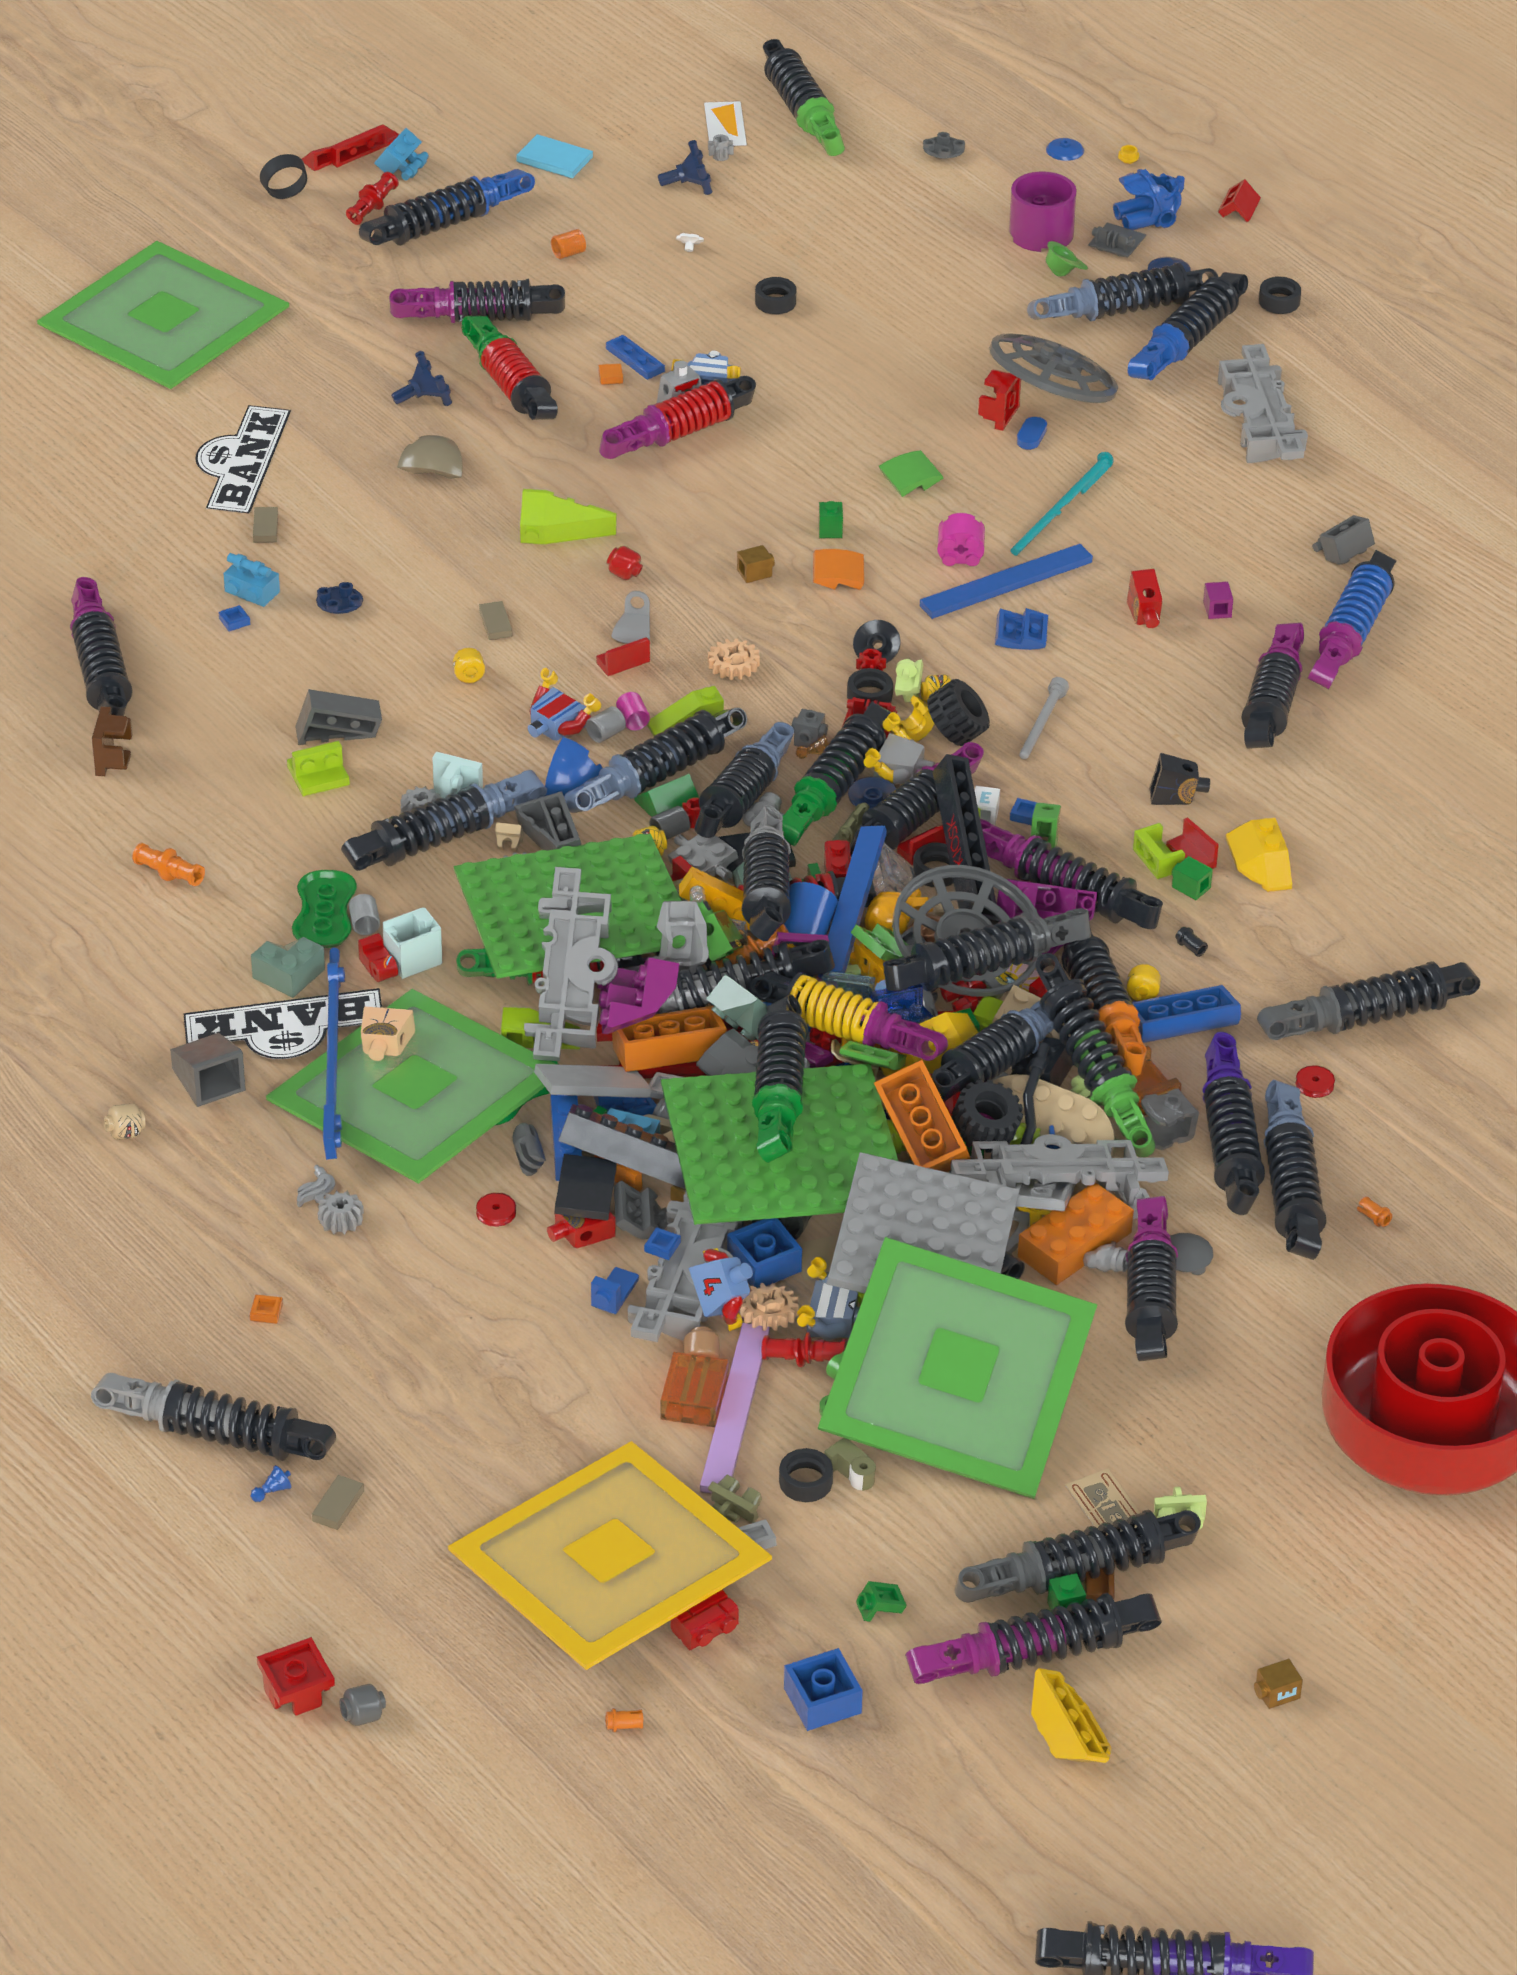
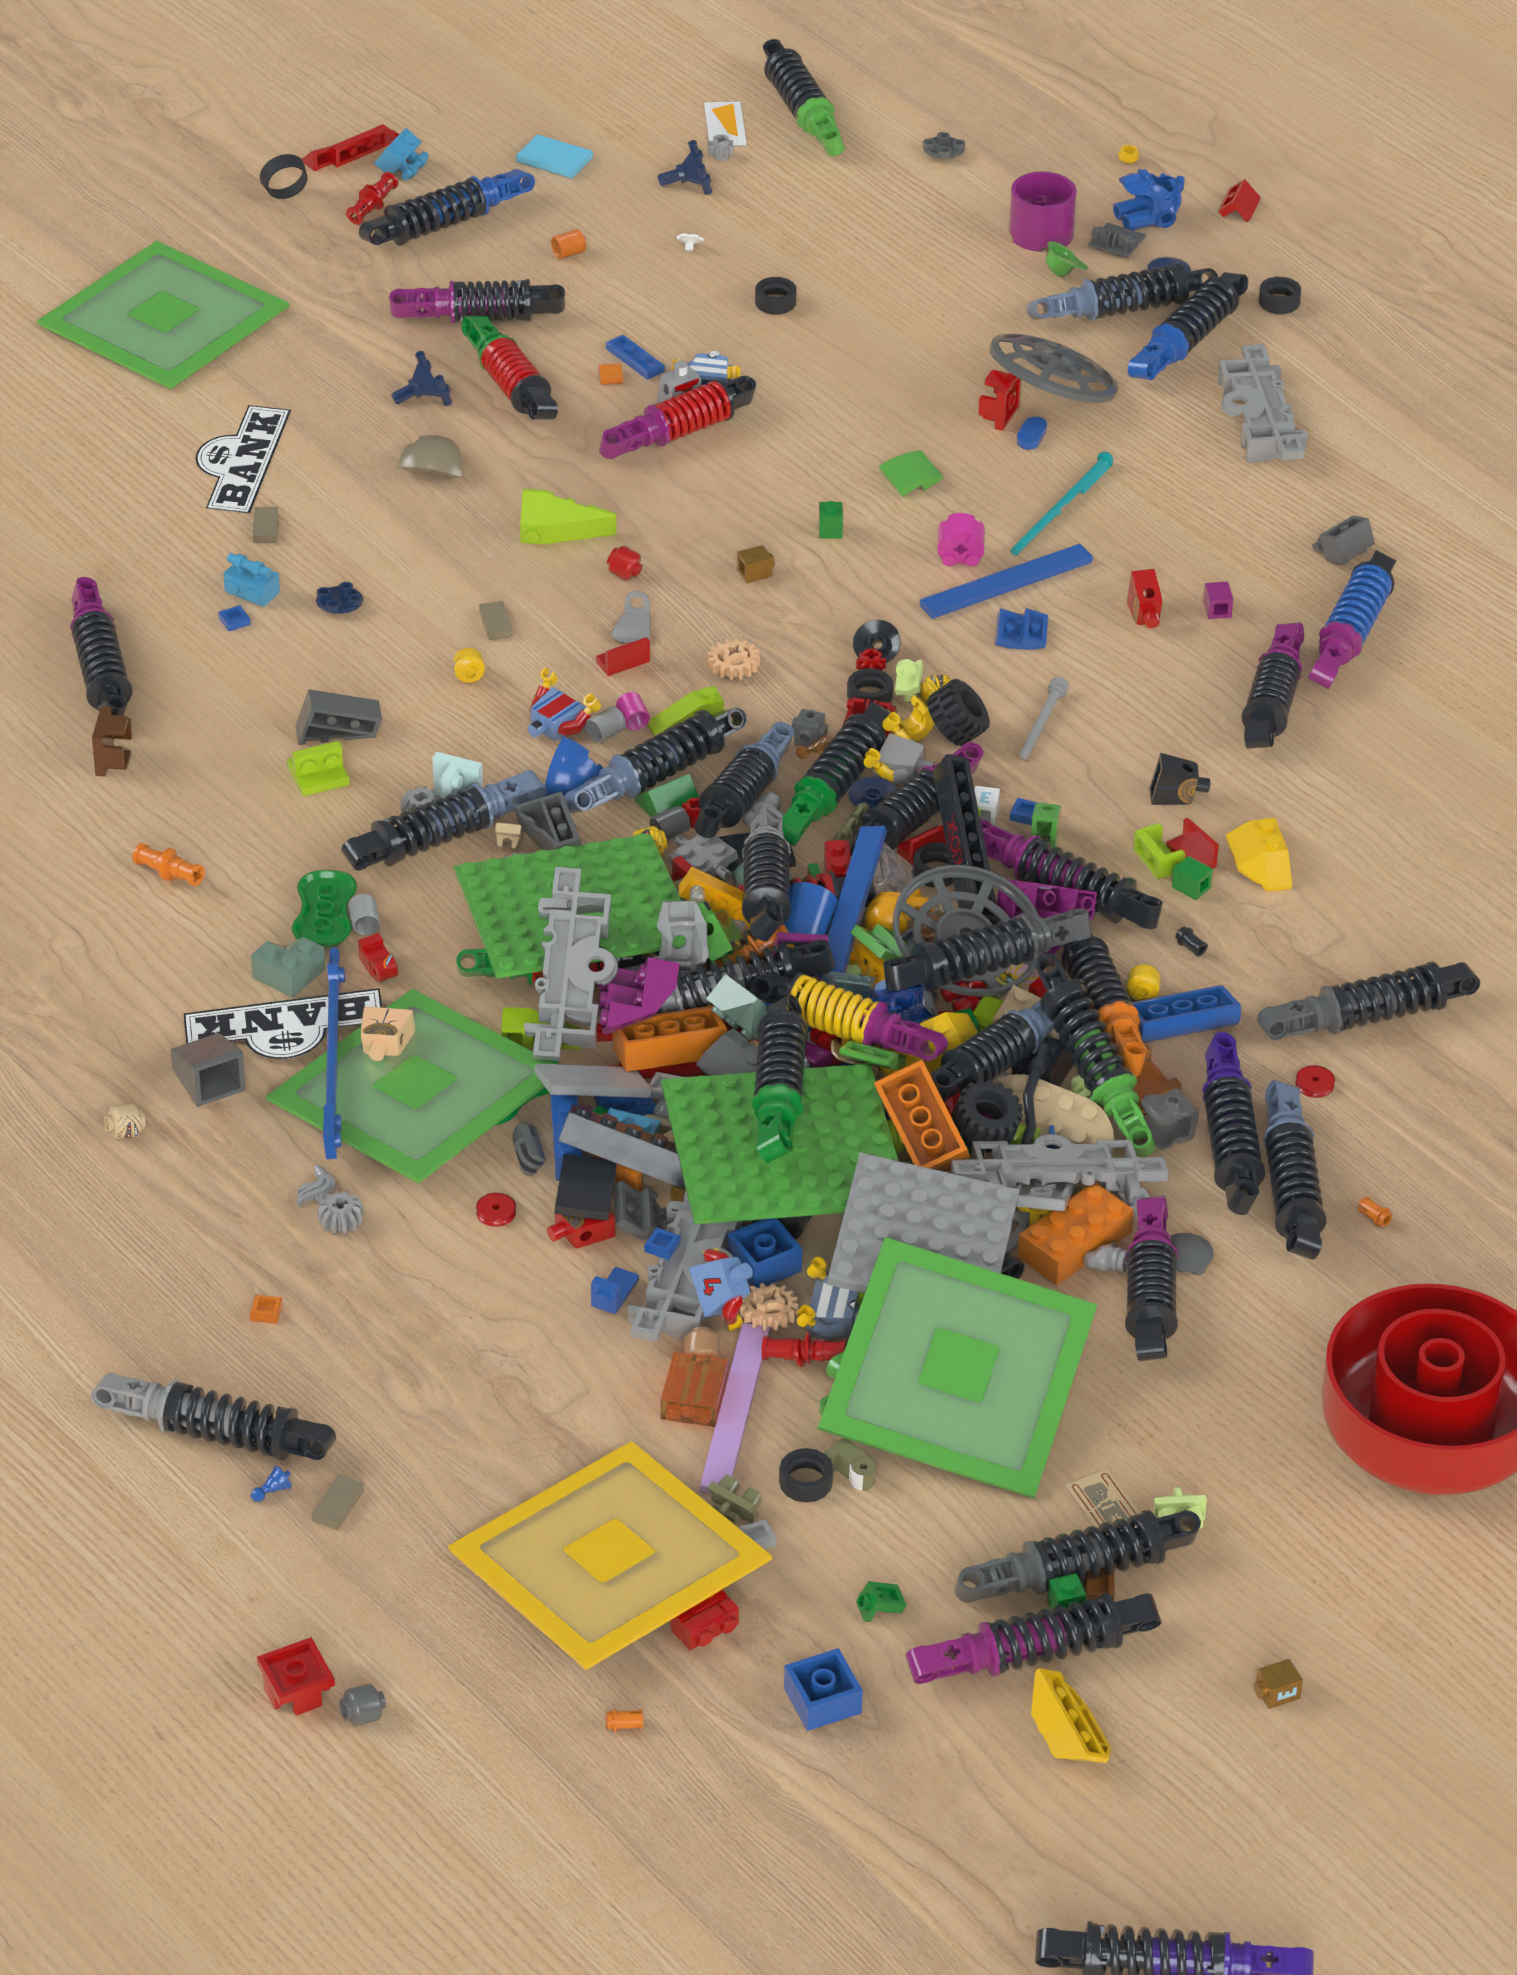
light aqua piece [383,908,442,979] -> none
orange slope [813,549,864,590] -> none
blue piece [1046,138,1084,161] -> none

